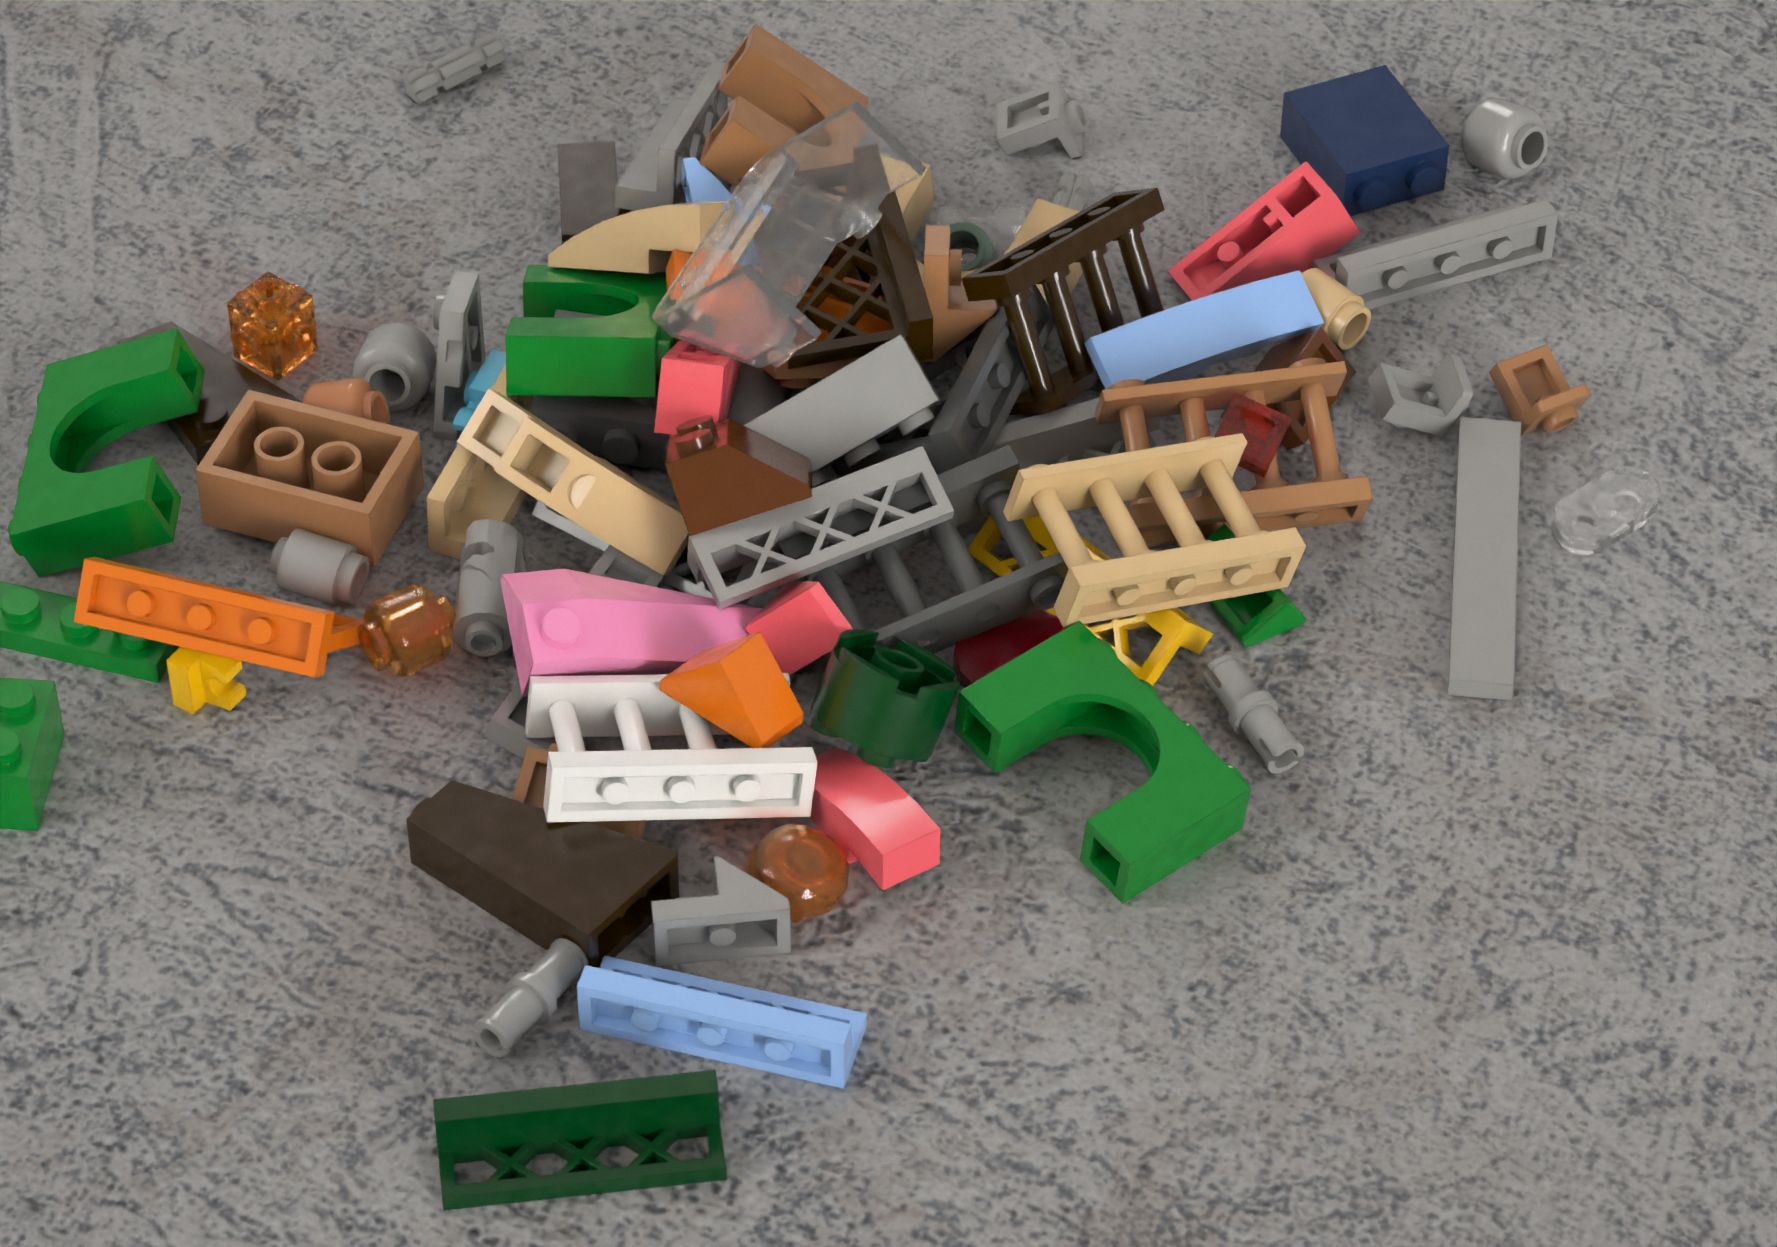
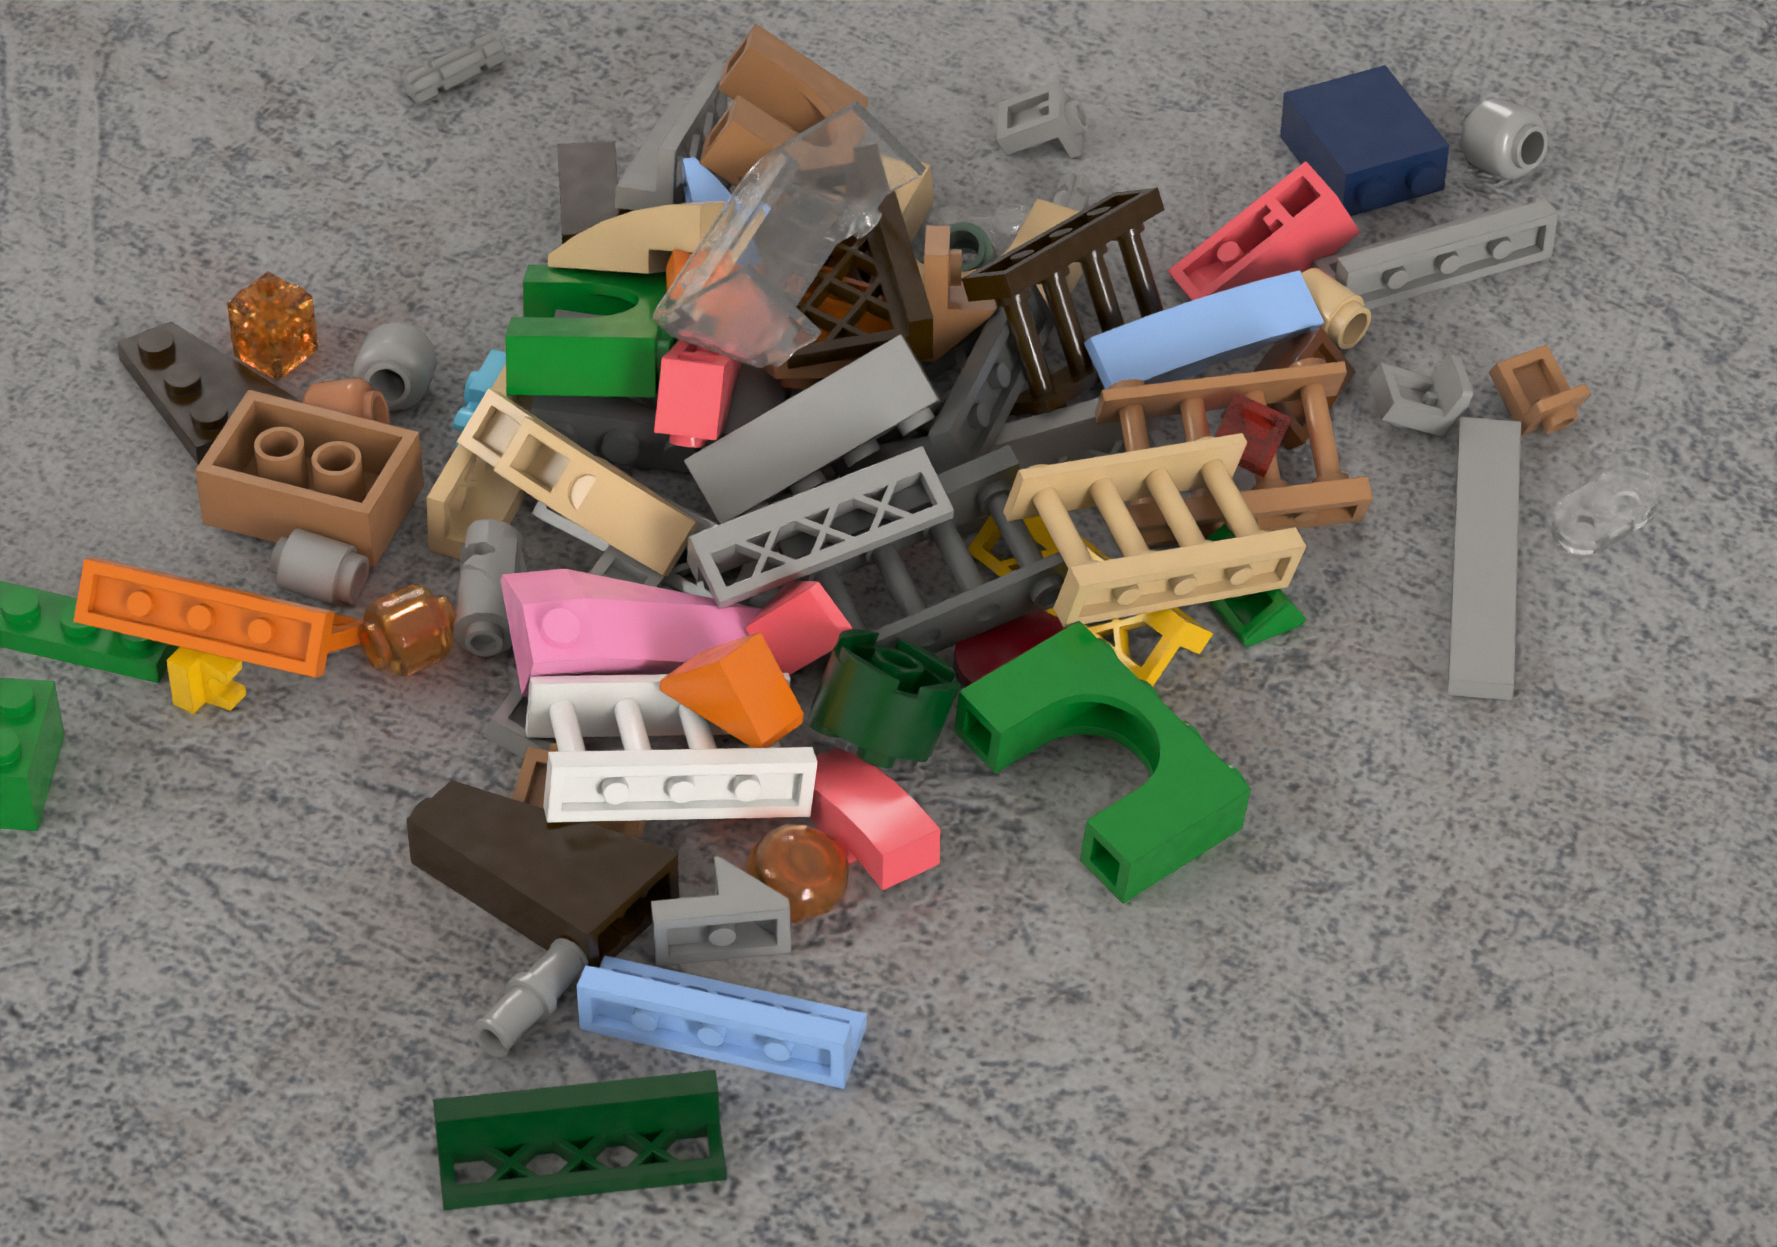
green arch [8,328,205,578] -> none
light grey wing [433,270,486,441] -> none
reddish brown slope [665,416,812,536] -> none
light grey pin [1203,654,1304,774] -> none

